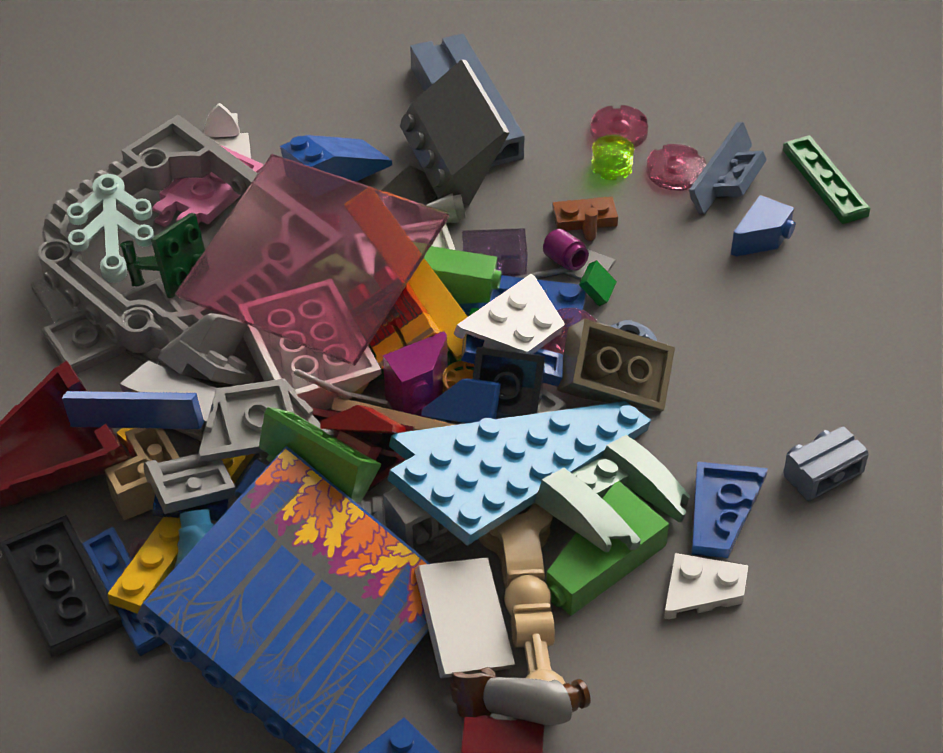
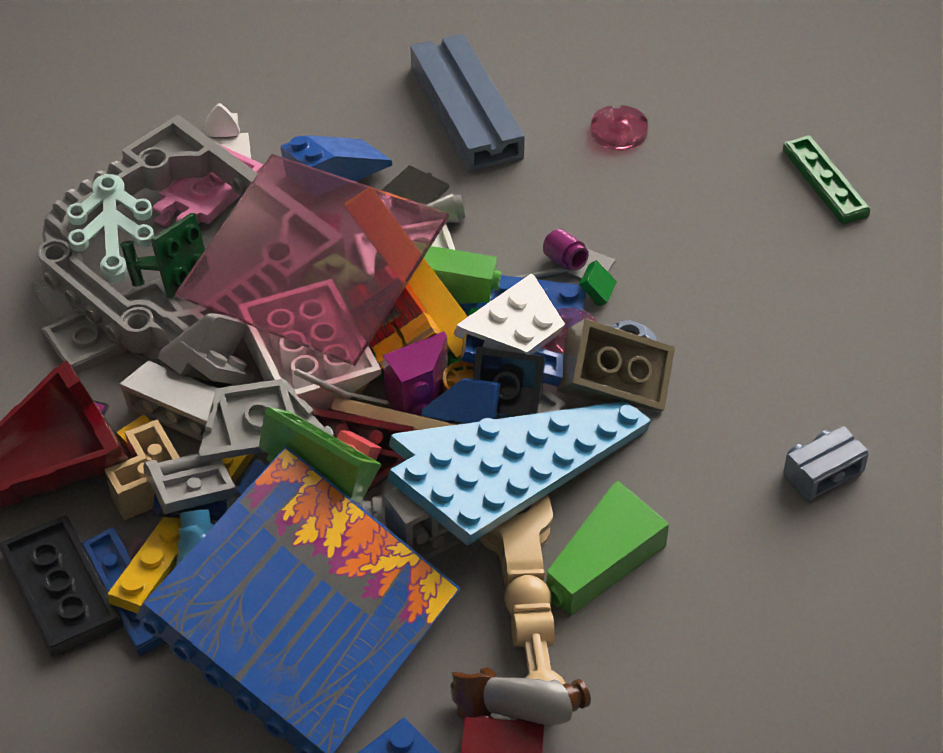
blue tile [62,391,204,429] -> none
red slope [320,404,406,434] -> none
dark grey slope [400,59,510,205] -> none
white tile [415,557,515,678] -> none
clear purple brick [462,228,528,277] -> none
wedge [535,435,690,552] -> none
dark orange plate [552,196,618,241] -> none
clear neon green wheel [591,135,634,180] -> none
clear pink tile [646,144,706,191] -> none
white wing [664,553,748,619] -> none
sand blue bracket [689,122,767,214] -> none
blue wing [691,462,768,558] -> none
blue slope [731,195,796,257] -> none

